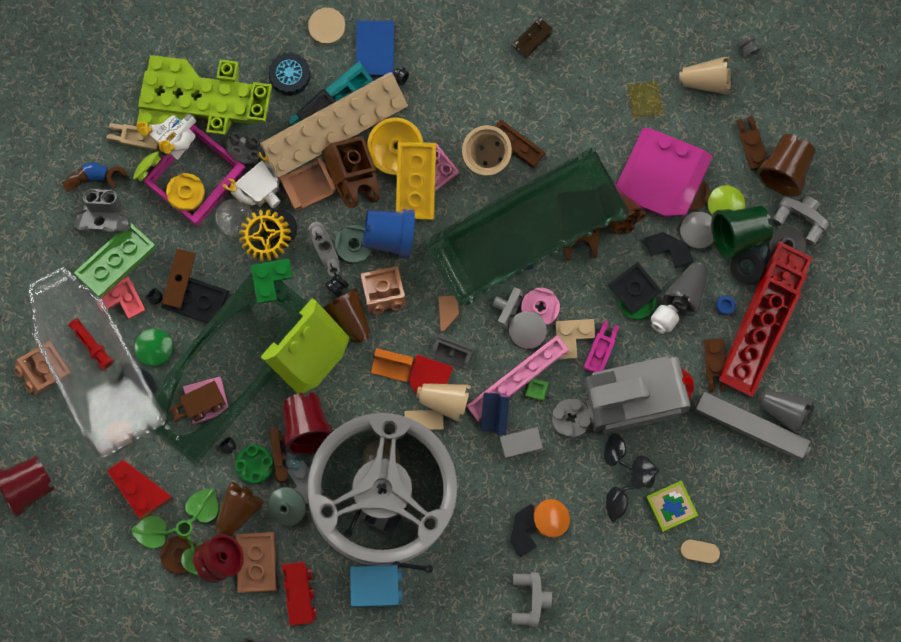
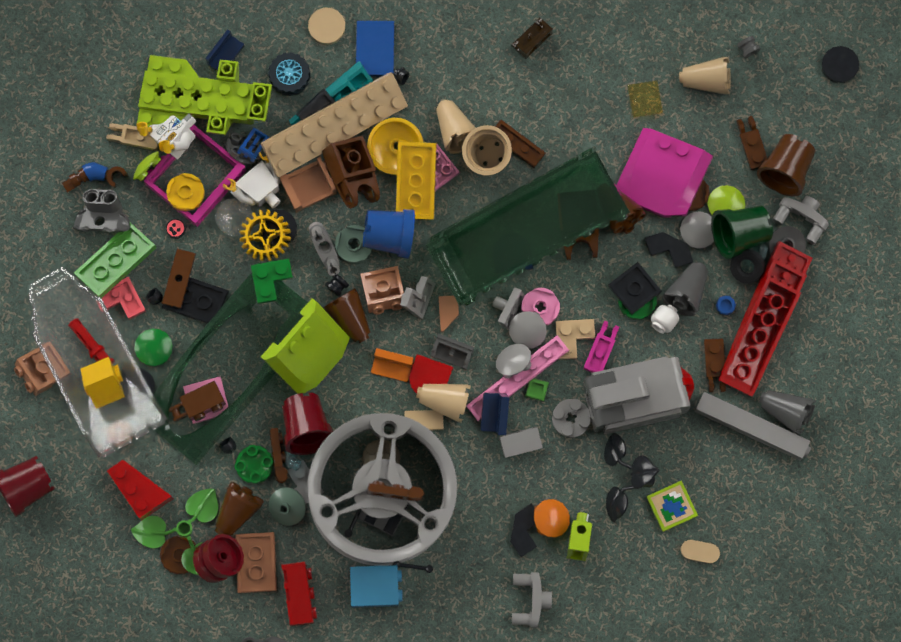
none -> yellow plate [80,357,125,409]
none -> tile [166,219,186,239]
none -> dark blue panel [206,30,245,72]
none -> blue tile [237,128,270,162]
none -> reddish brown hinge [367,481,424,502]
none -> light grey plate [400,276,436,319]
none -> tan cone [436,100,476,154]
none -> light grey dish [496,344,531,378]
none -> lime torso [567,512,592,561]
none -> black tile [822,46,859,83]

